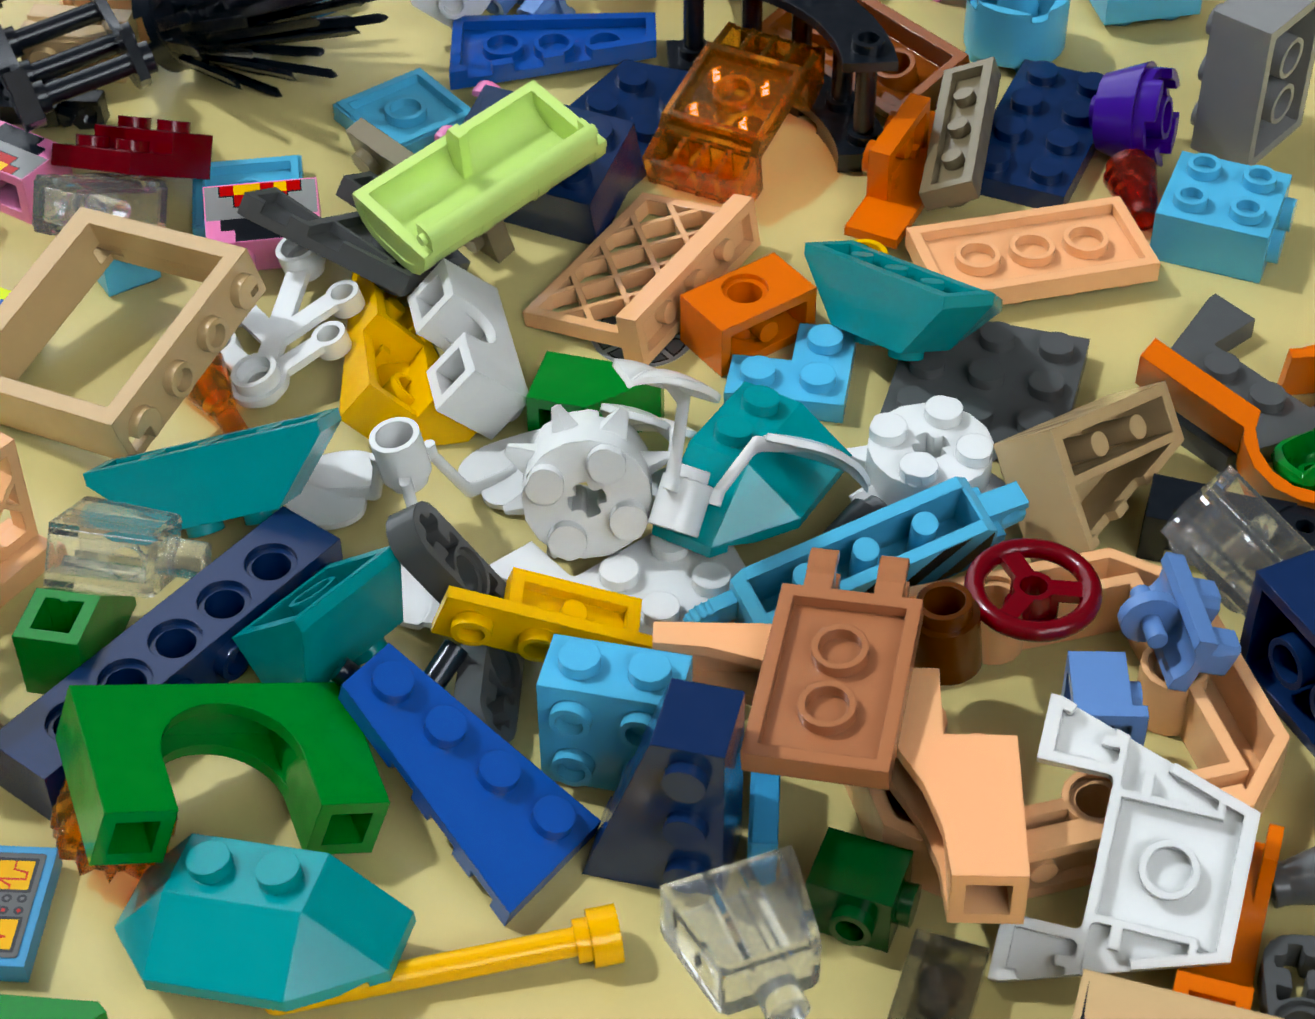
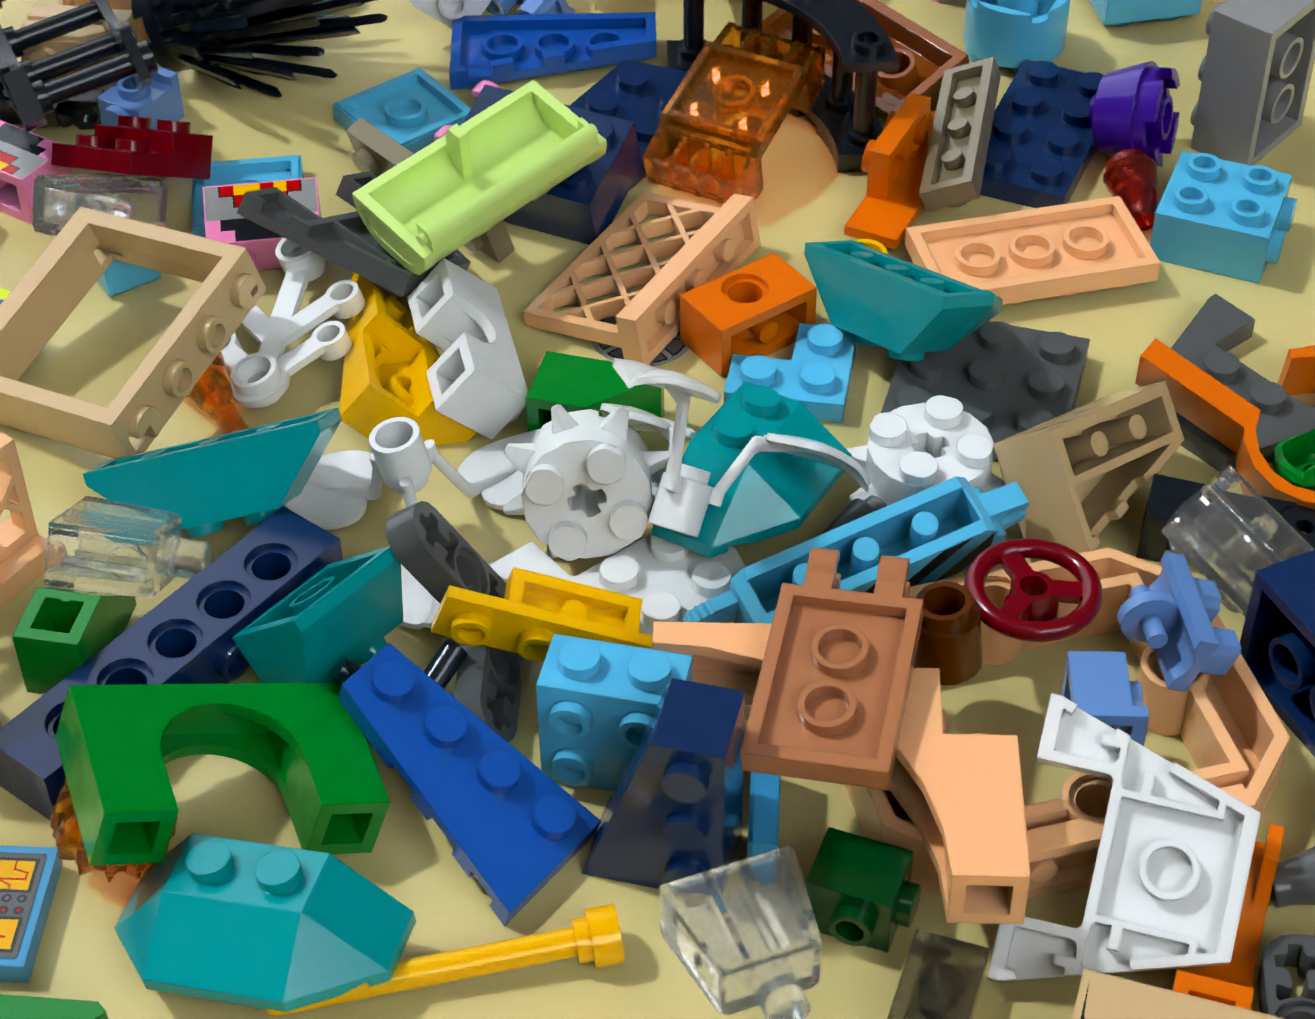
none -> medium blue brick [97,66,185,129]

